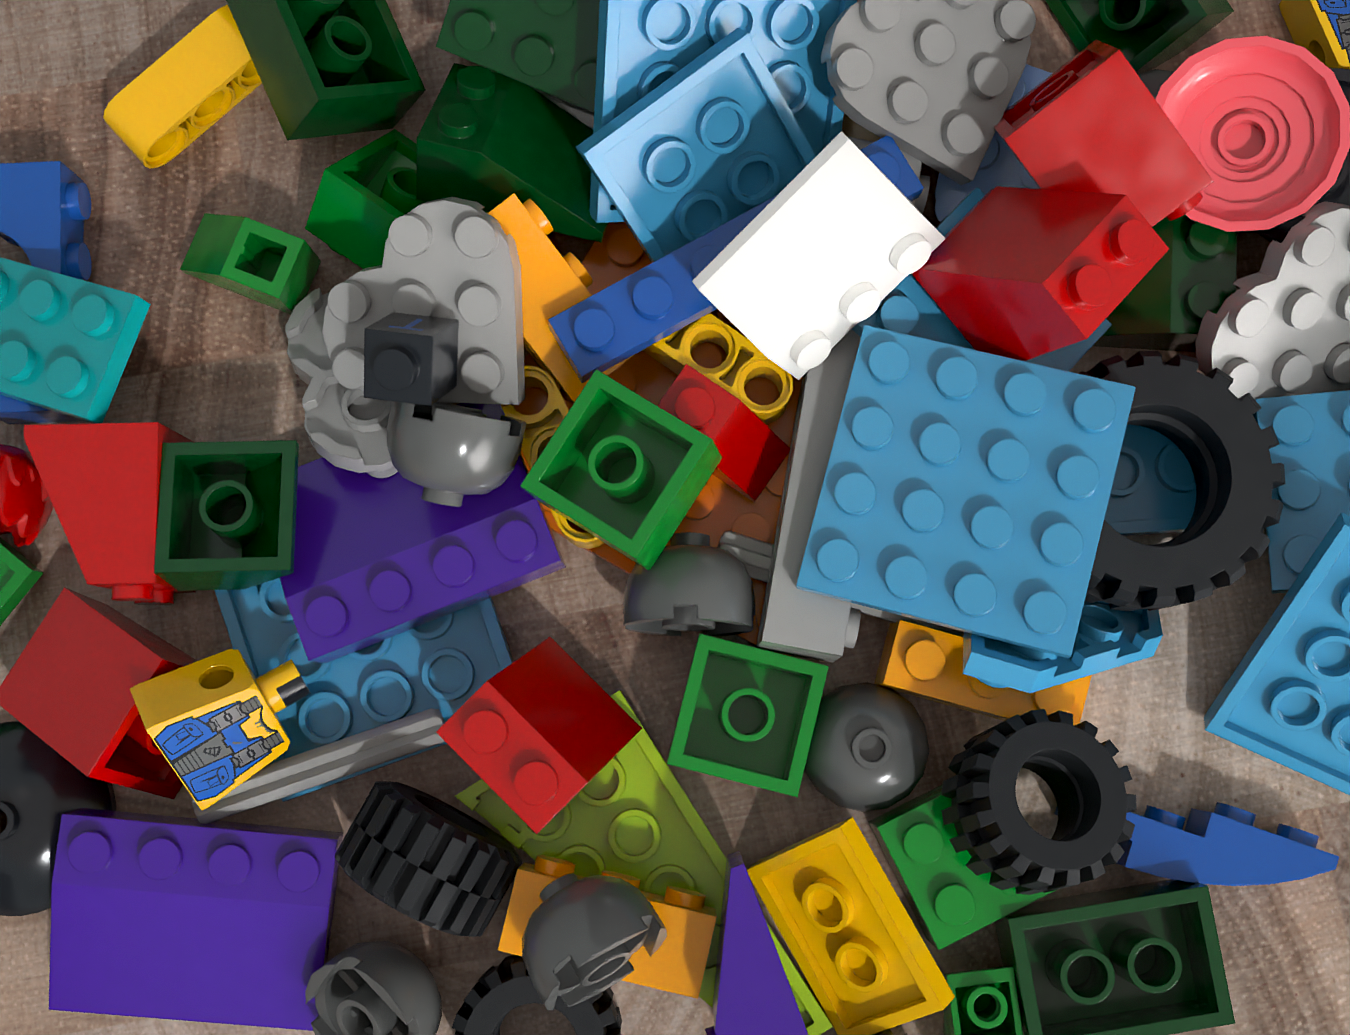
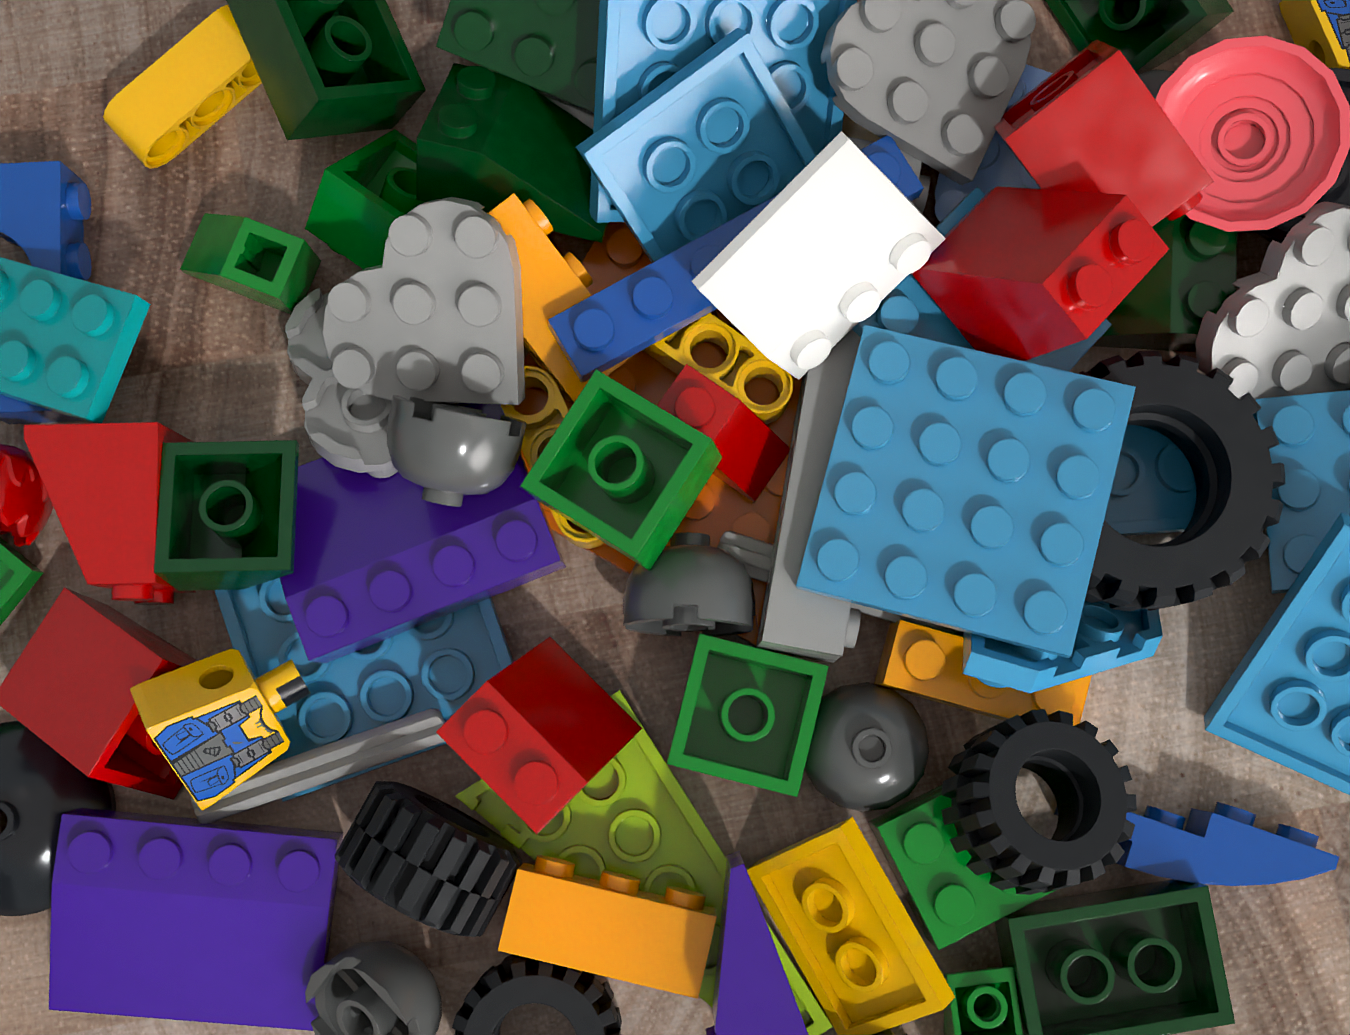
black brick [364,312,459,406] -> none
dark grey cylinder [522,873,667,1010] -> none

